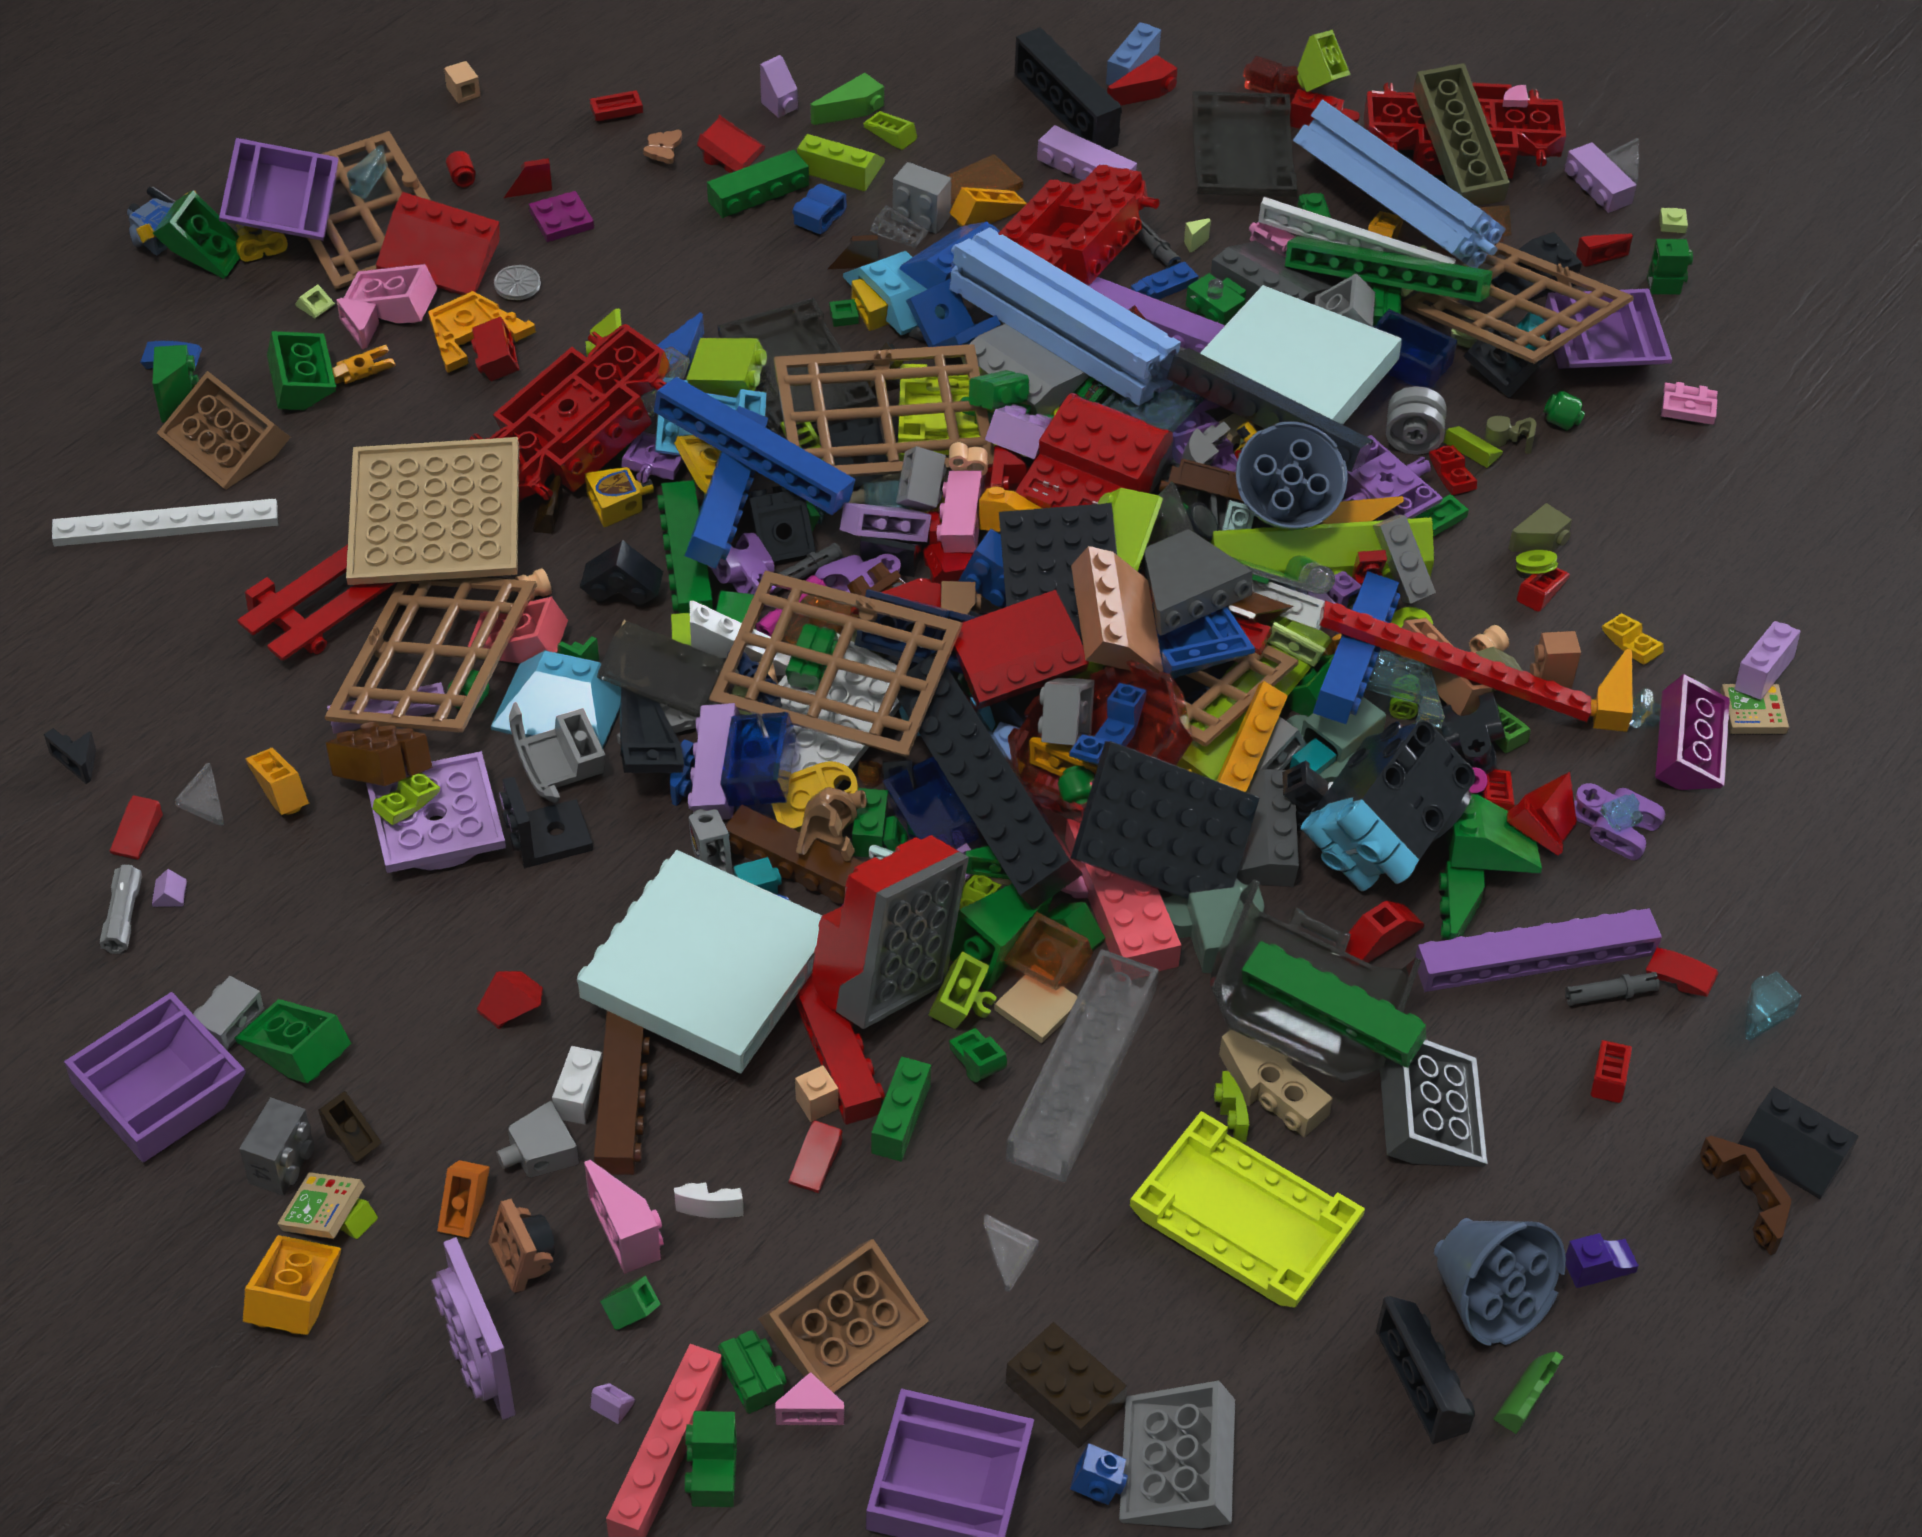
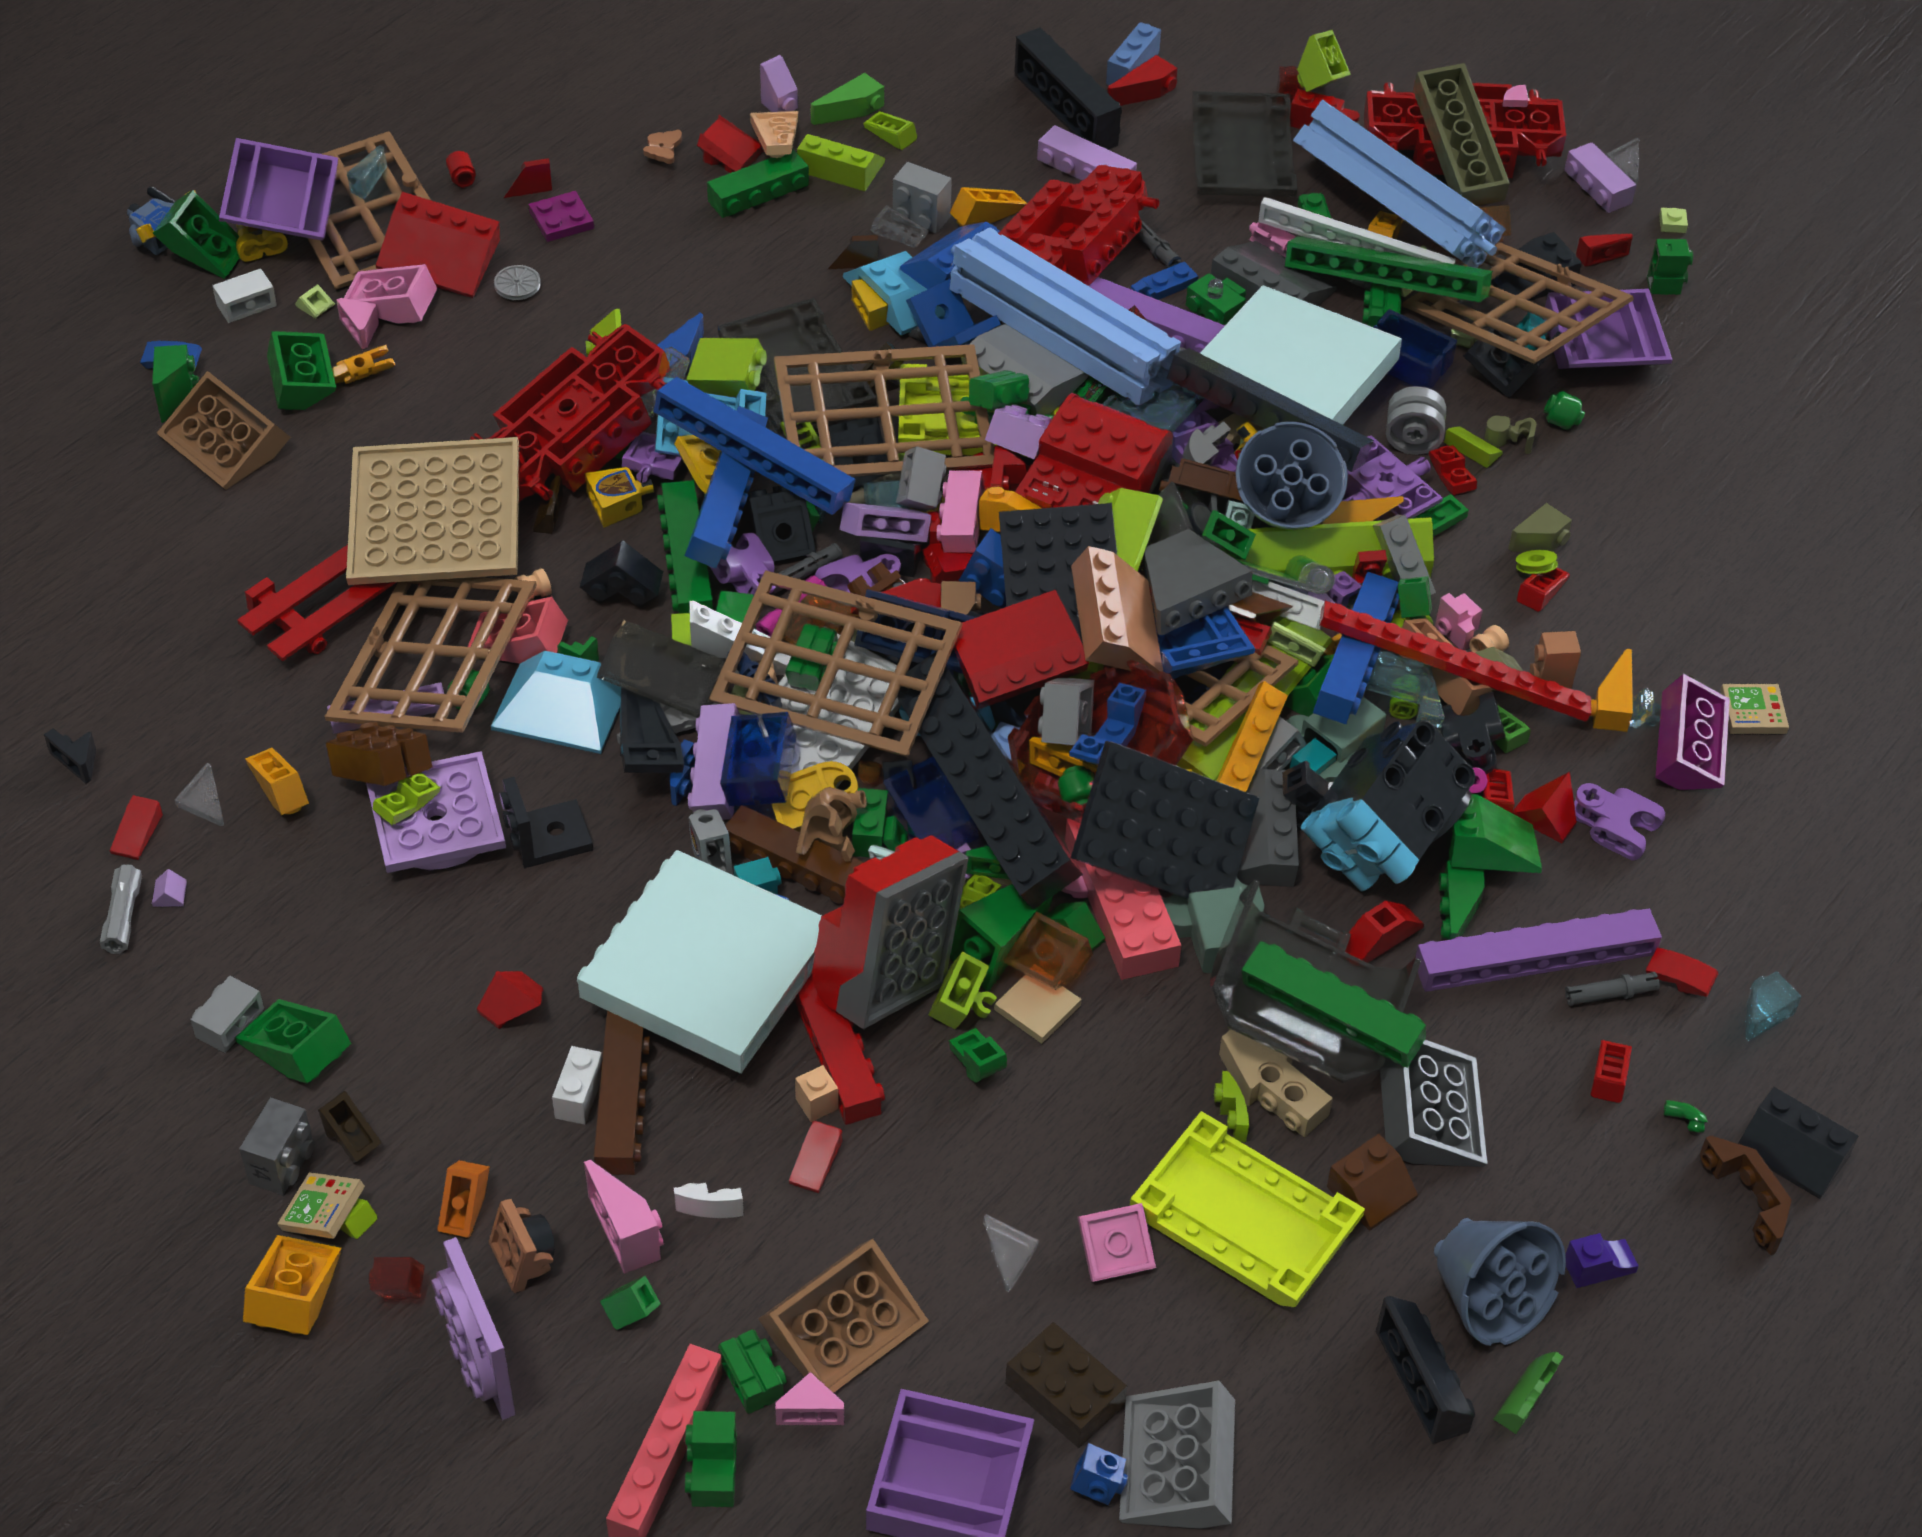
white plate [52,499,278,547] -> none
medium lavender slope [64,992,246,1163] -> none
light orange wing [428,291,536,373] -> none
light nougat brick [444,61,480,104] -> none
red brick [471,316,519,381] -> none
light grey torso [496,1101,579,1177] -> none
light grey piece [509,702,605,803] -> none
red piece [589,90,643,121] -> none
lavender slope [591,1383,635,1424] -> none
blue brick [792,184,846,234] -> none
green tile [829,299,859,327] -> none
green brick [871,1056,931,1162] -> none
clear orange tile [946,154,1023,205] -> none
light nougat piece [949,442,988,475] -> none
clear brick [1006,949,1159,1183] -> none
yellowish green slope [1184,218,1211,253] -> none
clear red brick [1243,56,1282,97] -> none
light grey brick [1314,273,1375,327] -> none
red slope [1507,799,1563,855] -> none
clear light blue tile [1600,794,1643,833] -> none
yellow slope [1602,613,1664,665] -> none
bright pink plate [1661,382,1718,425] -> none
lavender brick [1734,621,1801,700] -> none
none -> white brick [212,268,277,323]
none -> clear red brick [369,1257,425,1299]
none -> light nougat wing [750,111,798,158]
none -> bright pink tile [1077,1203,1156,1282]
none -> green slope [1202,510,1256,560]
none -> reddish brown slope [1327,1134,1418,1231]
none -> green brick [1398,576,1432,620]
none -> bright pink brick [1435,593,1483,650]
none -> green arm [1663,1100,1708,1133]

